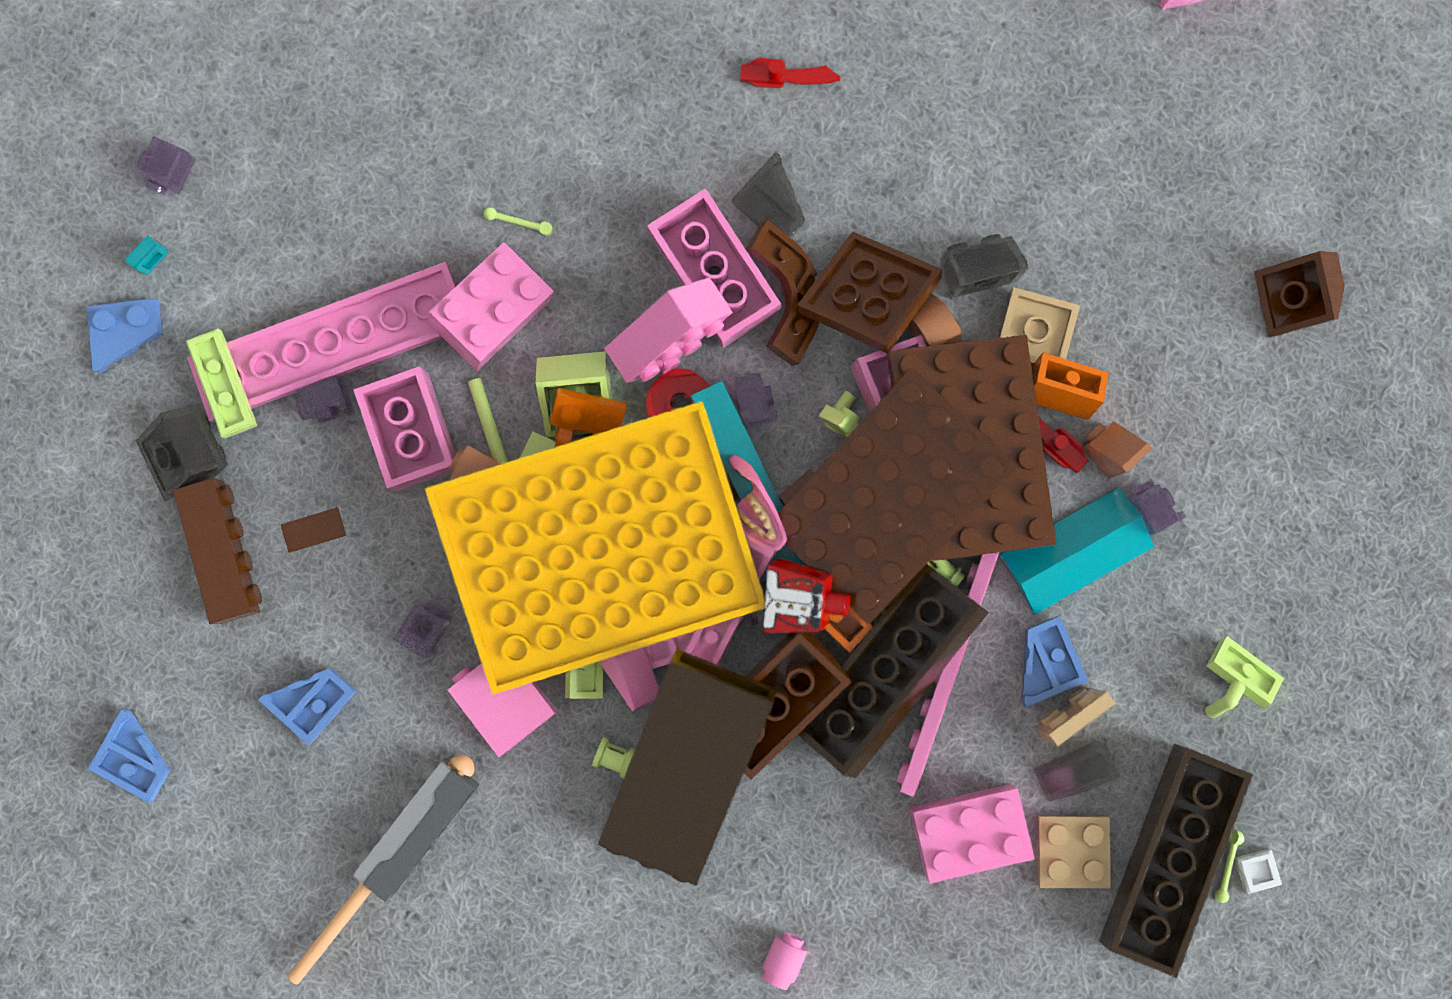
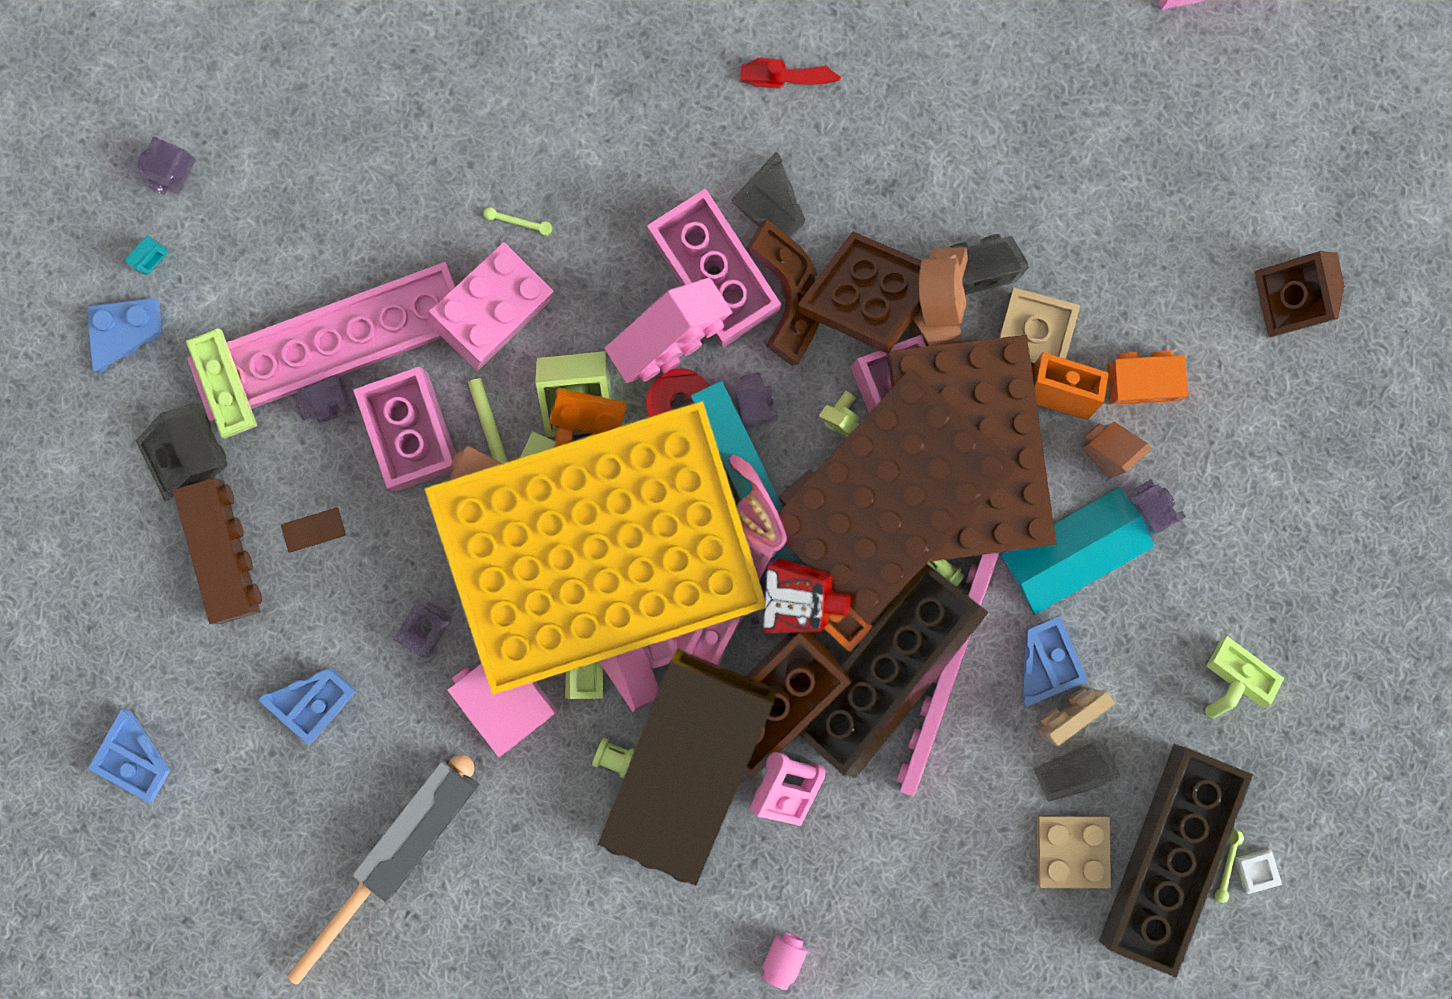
bright pink brick [909,784,1035,883] -> none
red piece [1039,417,1089,473] -> none
none -> bright pink plate [749,752,825,826]
none -> nougat brick [919,247,968,327]
none -> orange brick [1107,350,1188,405]

